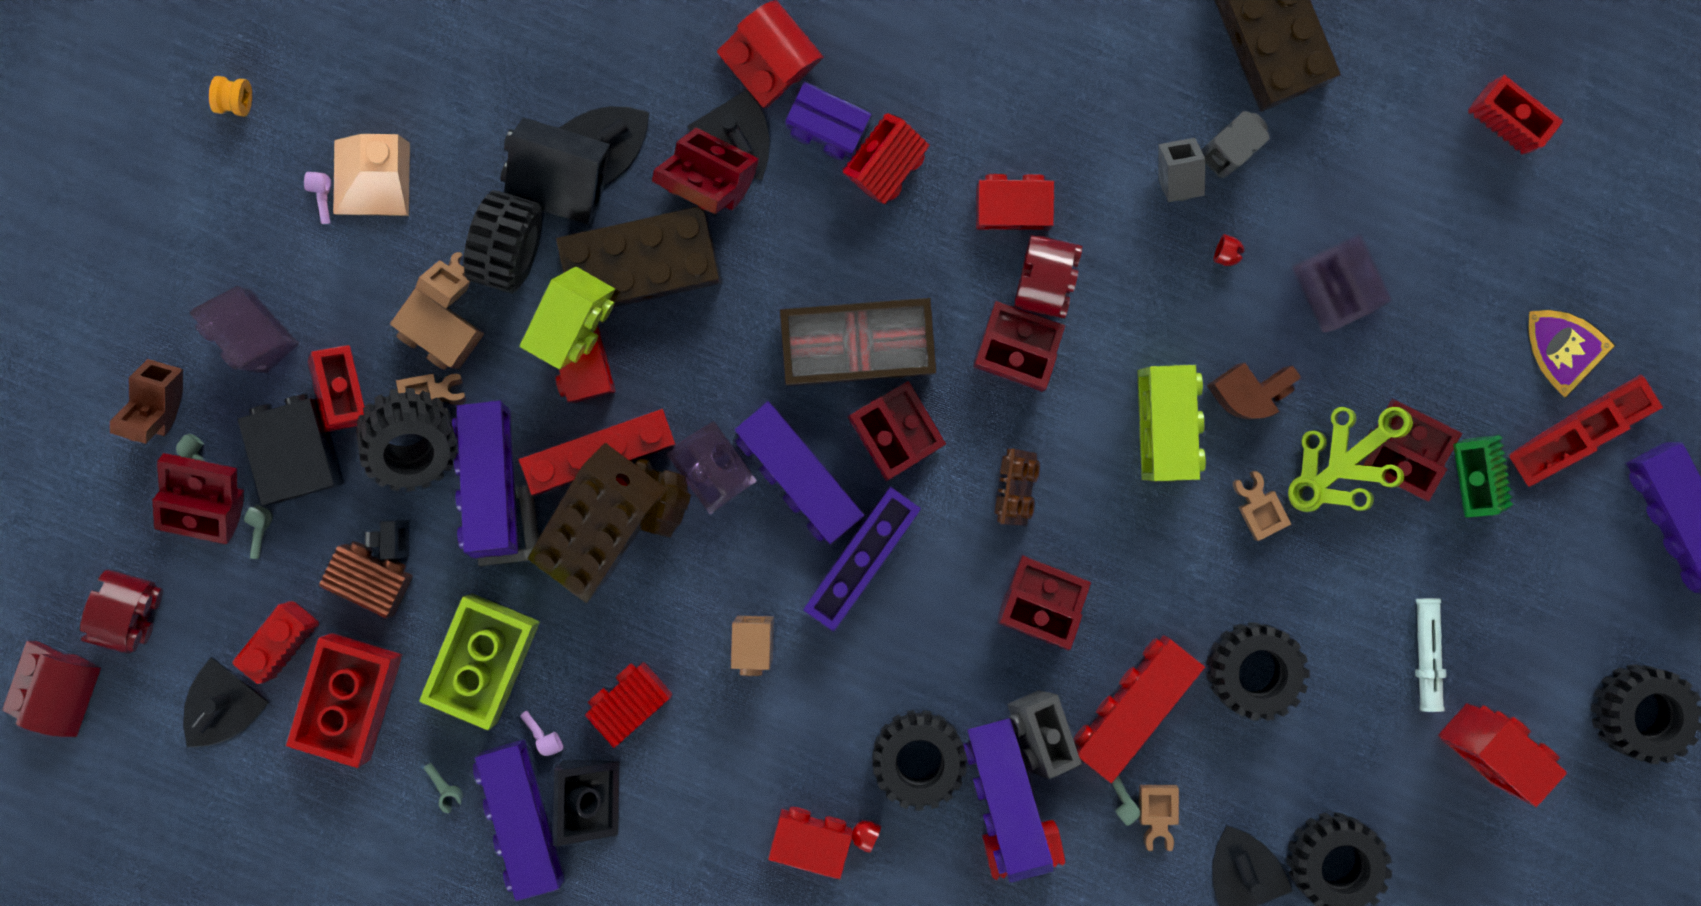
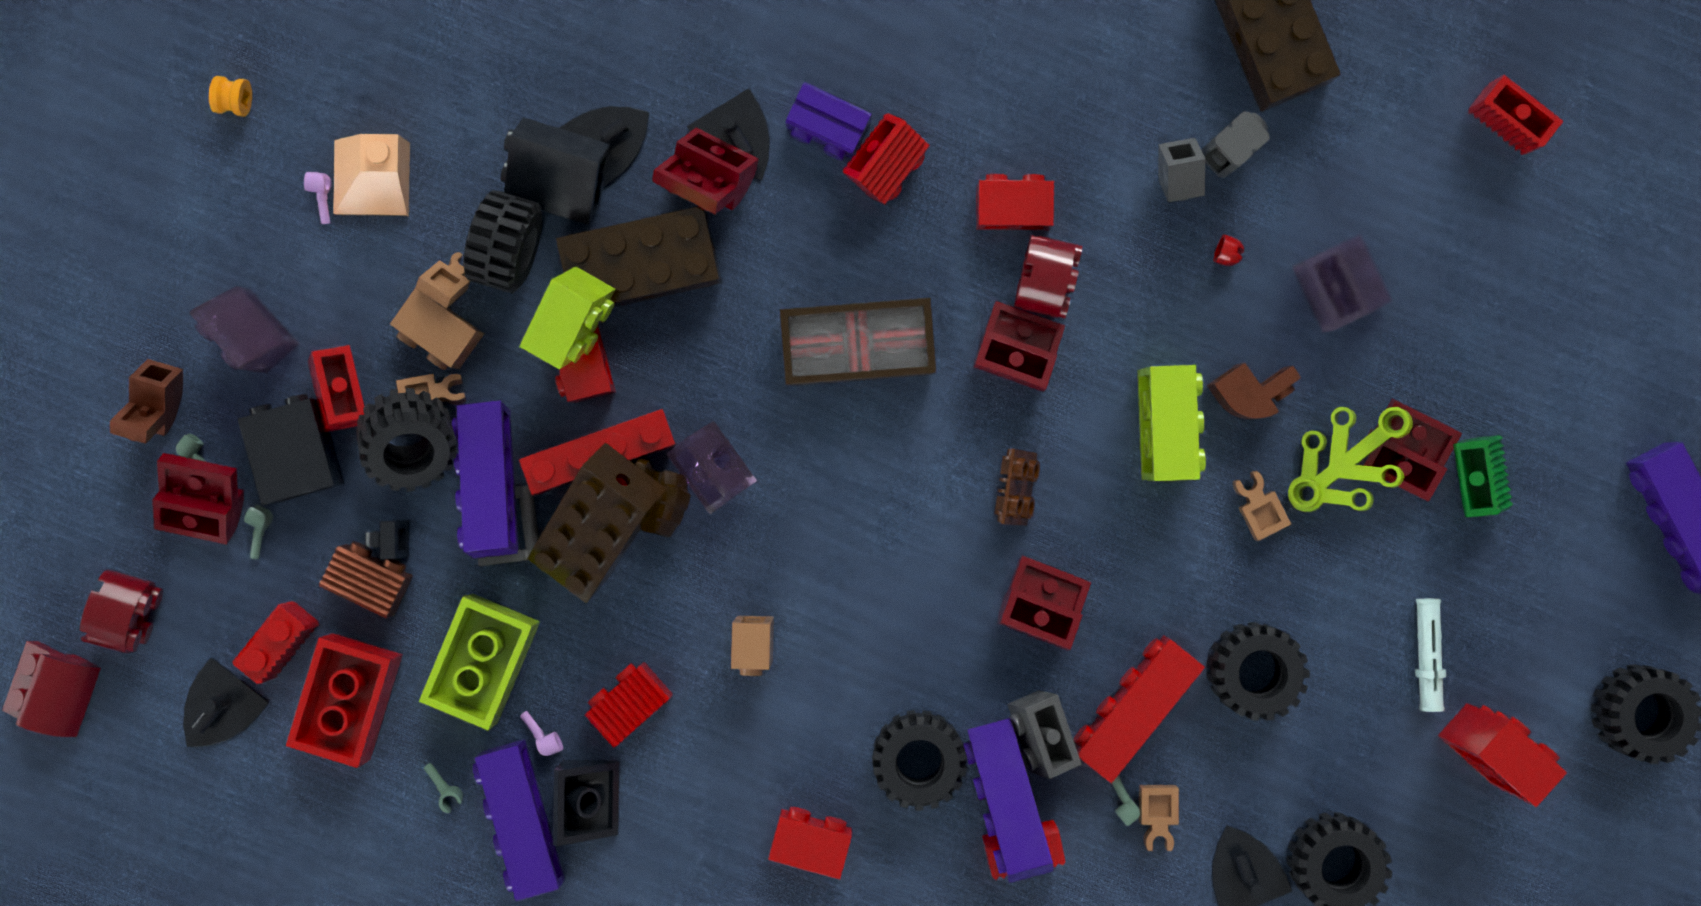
red brick [716,0,824,108] -> none
dark purple brick [734,401,865,544] -> none
dark purple brick [803,486,921,632] -> none
dark red brick [848,381,946,481] -> none
red hinge [852,820,882,854] -> none
red slope [1509,375,1663,487] -> none
shield [1529,310,1616,398] -> none

